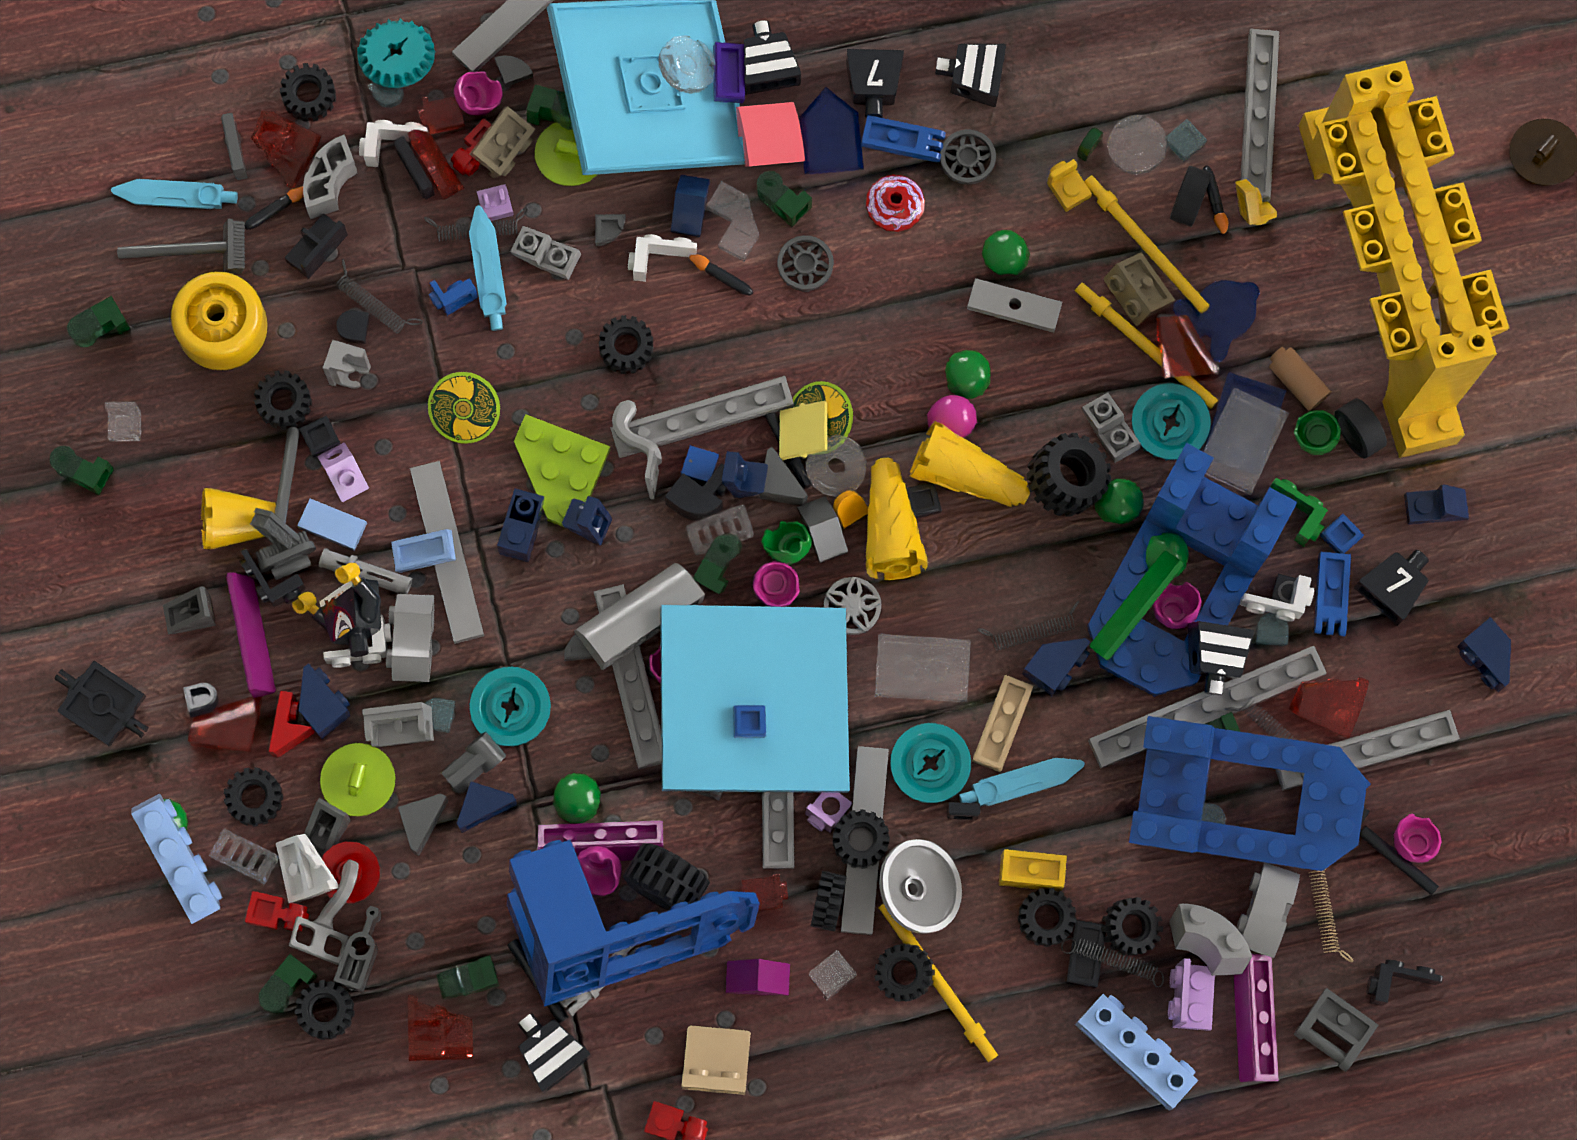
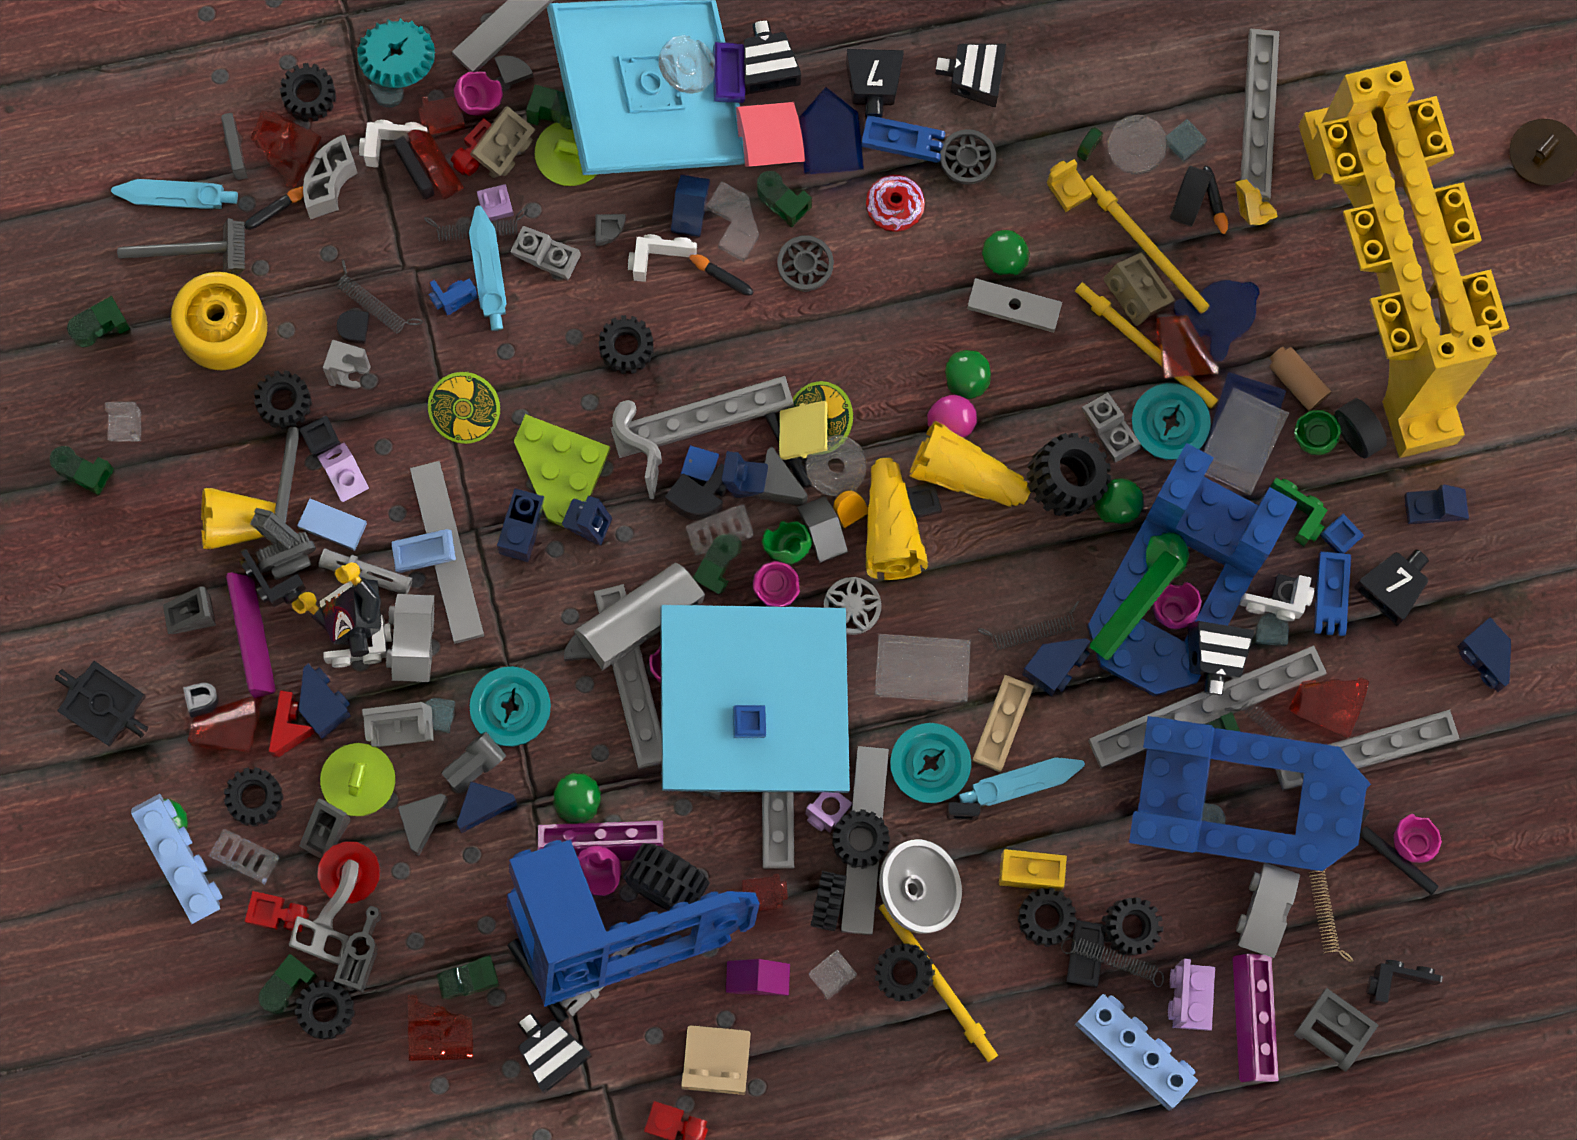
white wing [276,834,339,904] -> none
black panel [285,213,348,279] -> none
light grey brick [1169,904,1252,976] -> none

